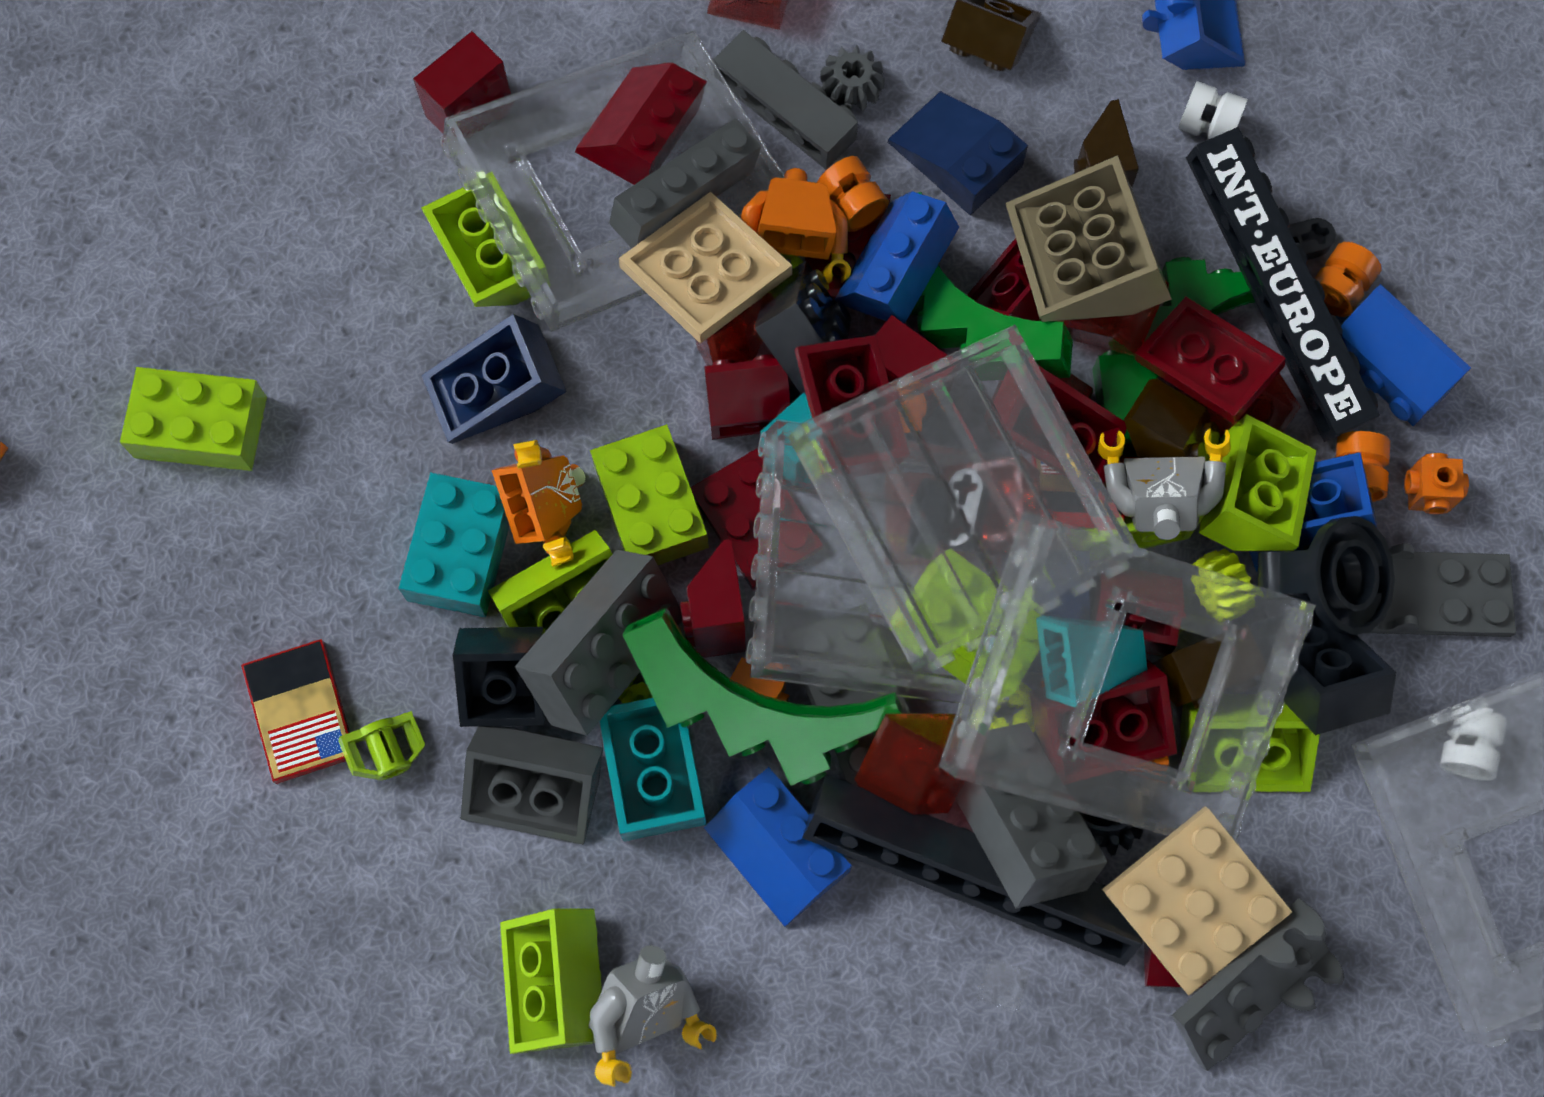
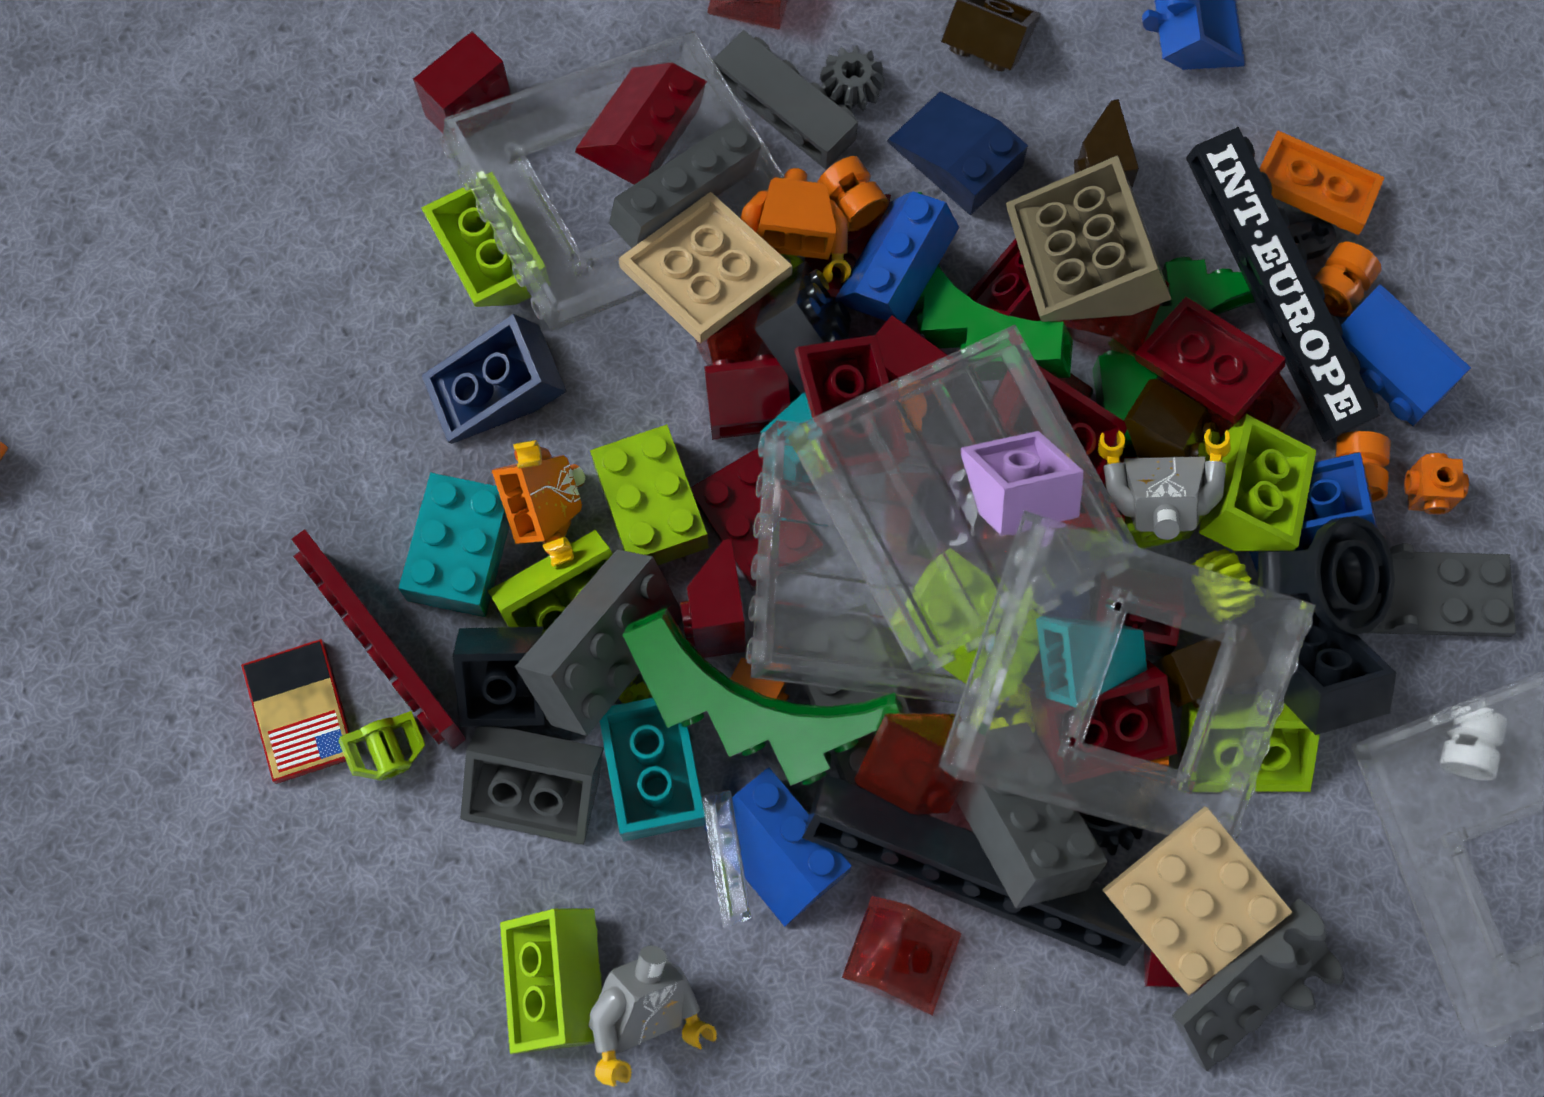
lime brick [120,367,267,471] -> none
white wheel [1178,81,1248,140] -> none
none -> dark red plate [291,529,466,749]
none -> clear slope [702,790,751,928]
none -> clear red slope [842,896,962,1016]
none -> lavender slope [961,431,1084,536]
none -> orange plate [1259,130,1385,236]

